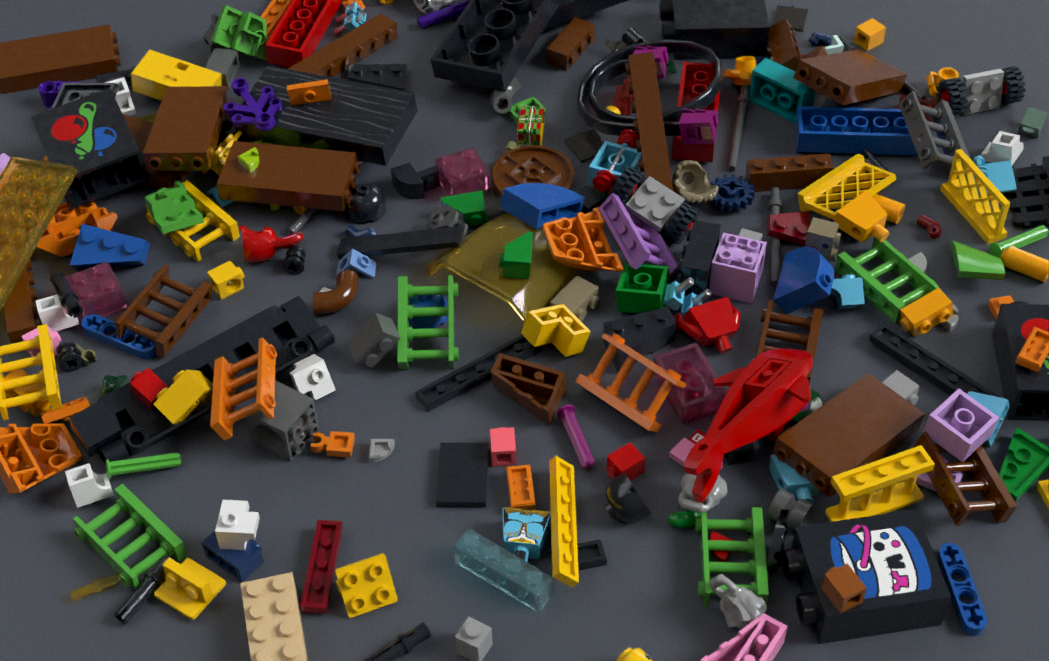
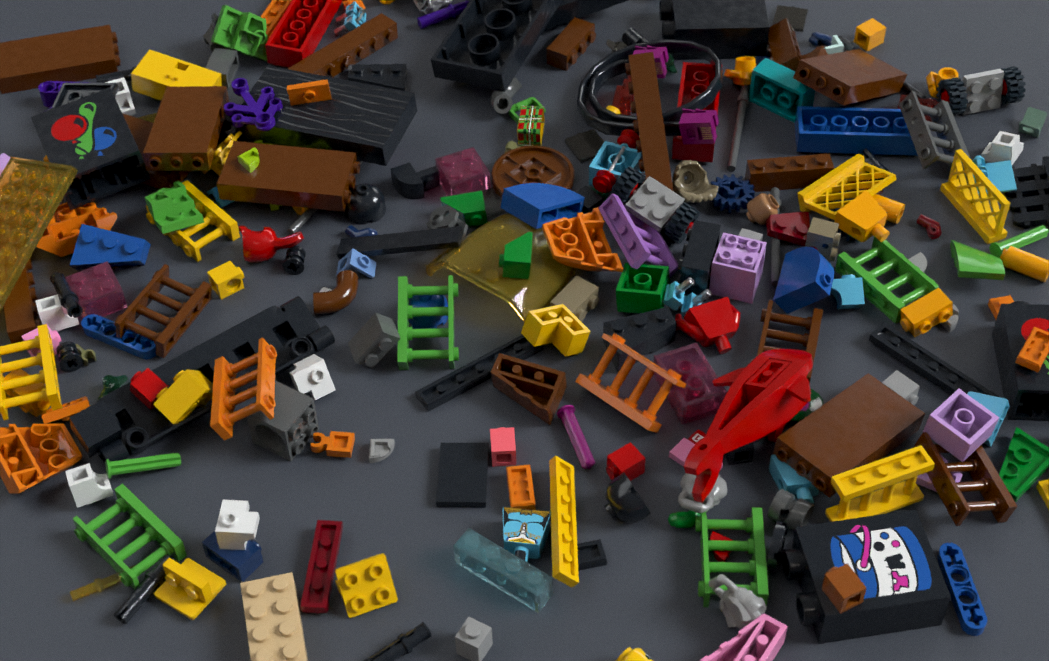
none -> medium nougat head [746,193,779,225]

